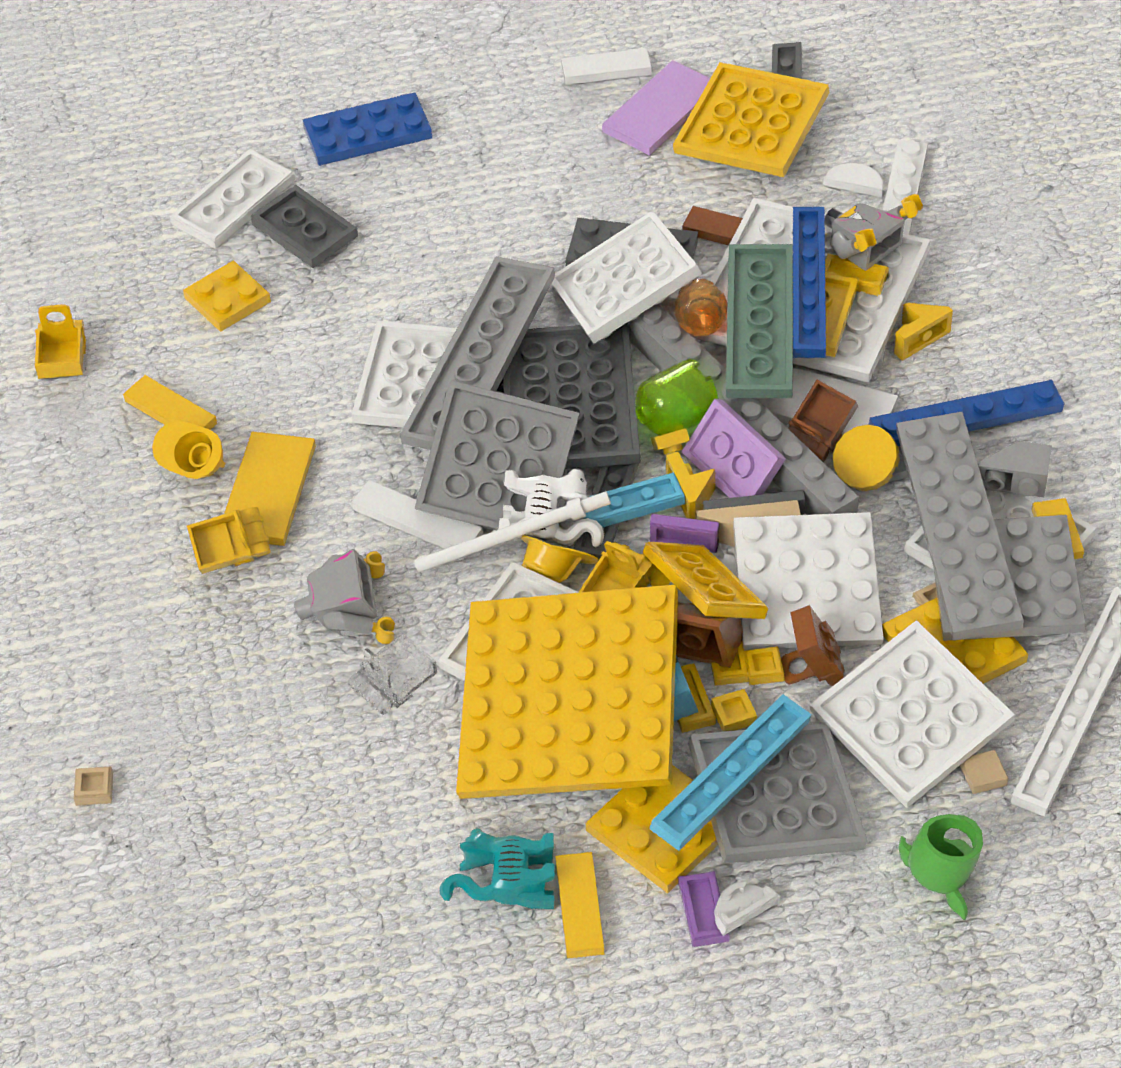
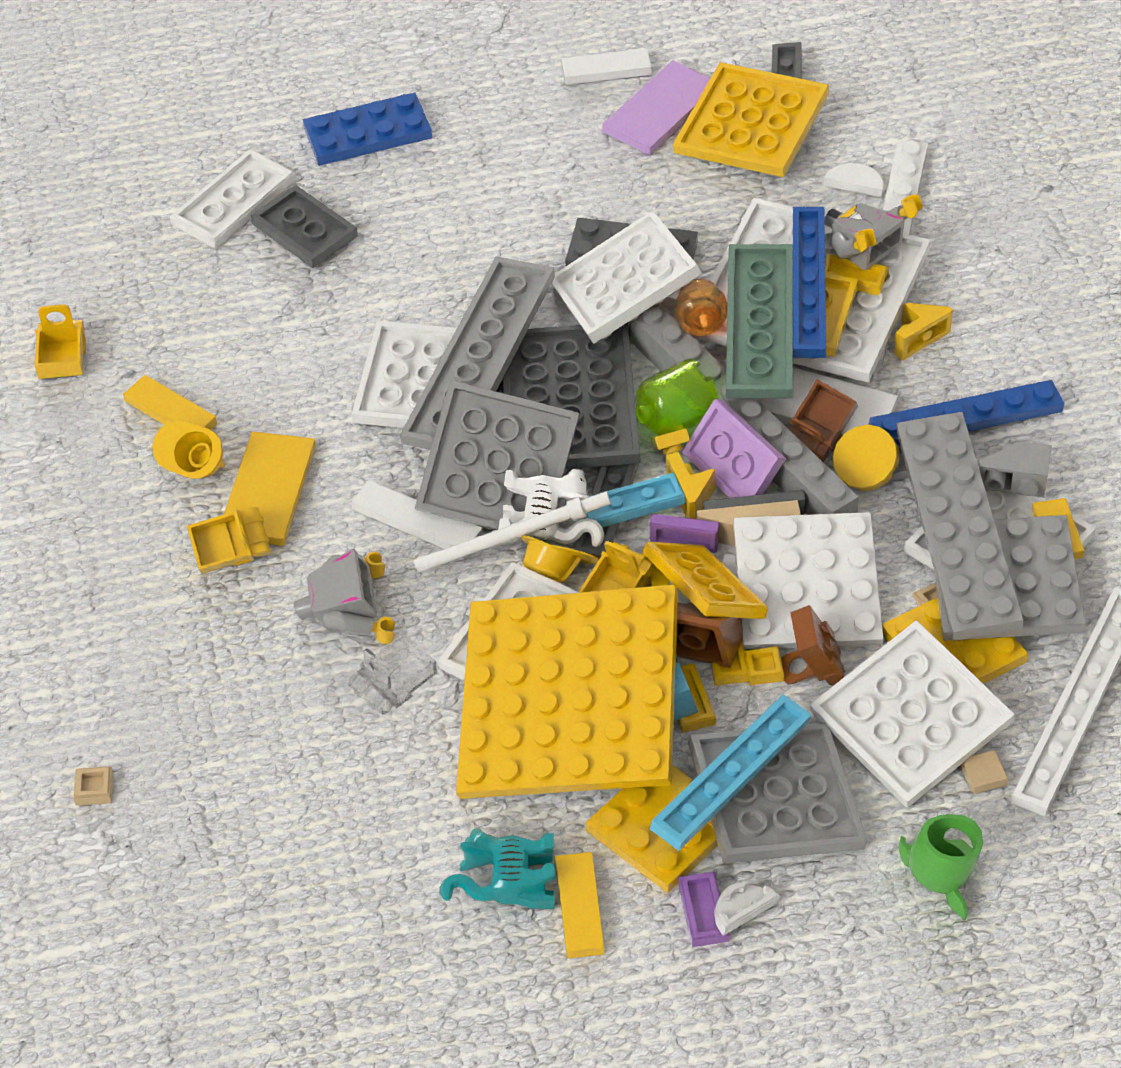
yellow plate [183,260,271,332] -> none
dark orange tile [682,206,743,245] -> none
yellow plate [711,689,757,732] -> none

